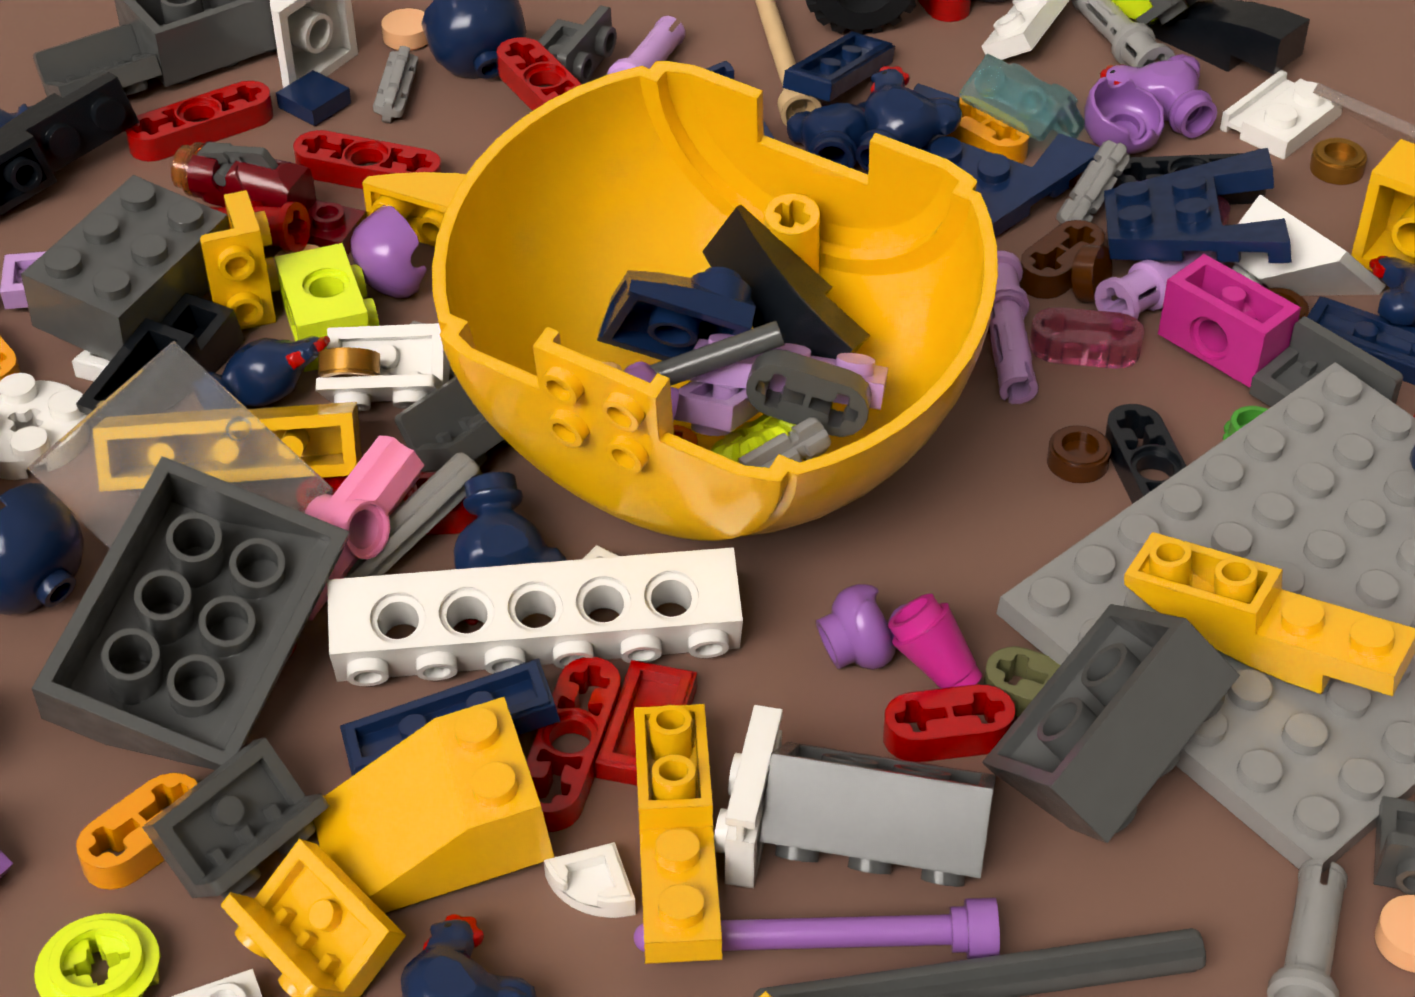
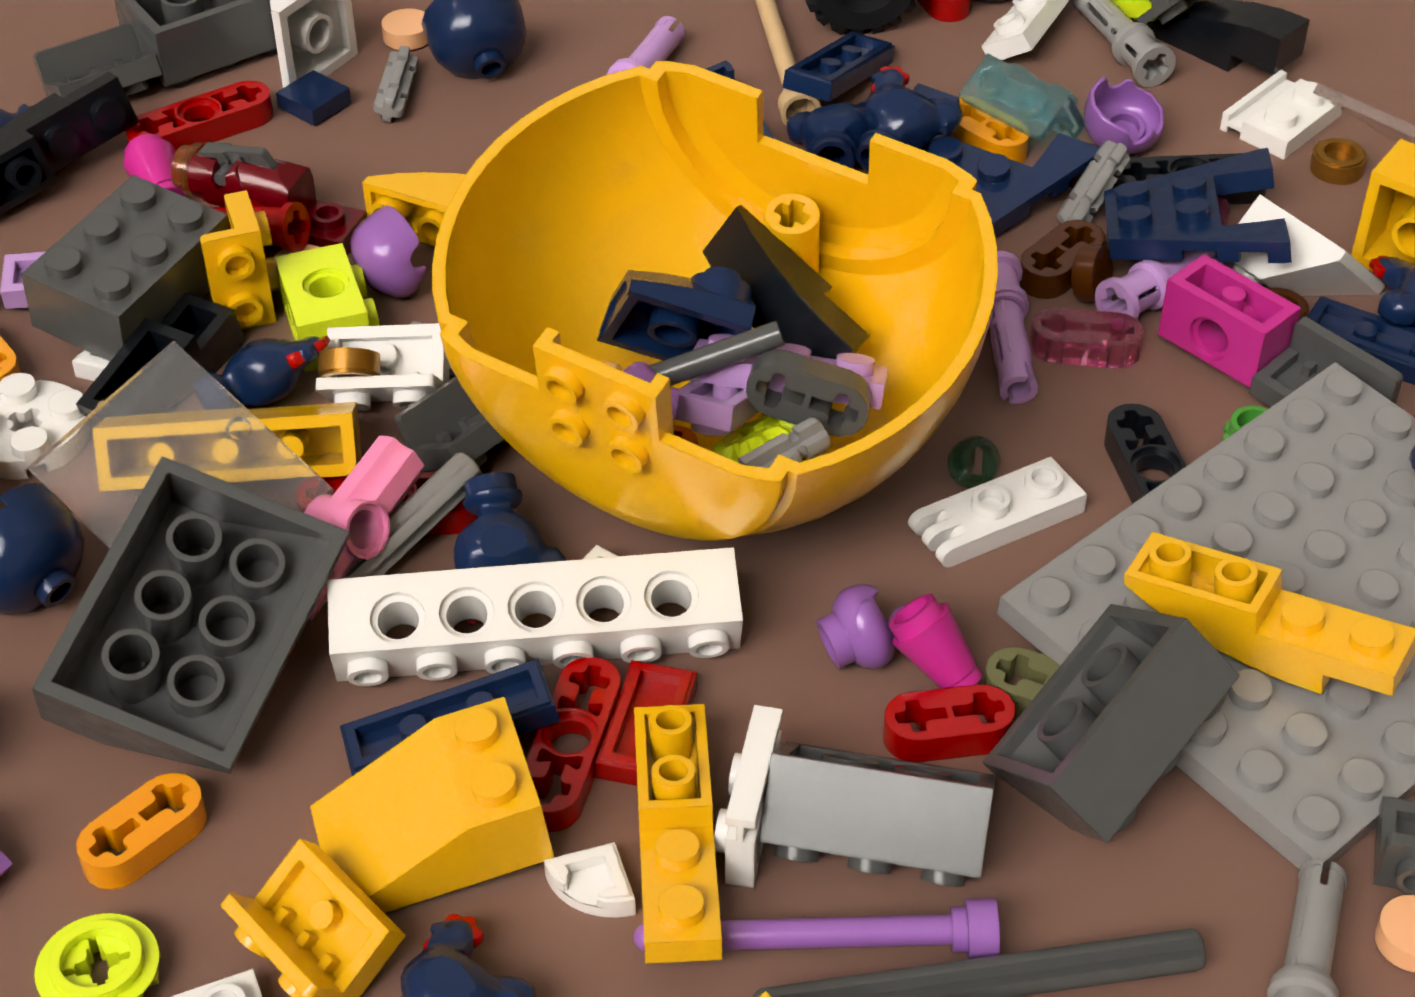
dark grey bracket [142,737,330,899] -> none
red beam [293,130,442,189] -> none
red beam [497,37,582,111] -> none
dark grey bracket [538,5,617,87] -> none
reddish brown tile [1047,425,1111,483] -> none
medium lavender animal [1100,54,1217,138] -> none
none -> dark pink cone [123,134,185,196]
none -> white hinge [908,457,1087,568]
none -> clear green hinge [947,436,1001,488]

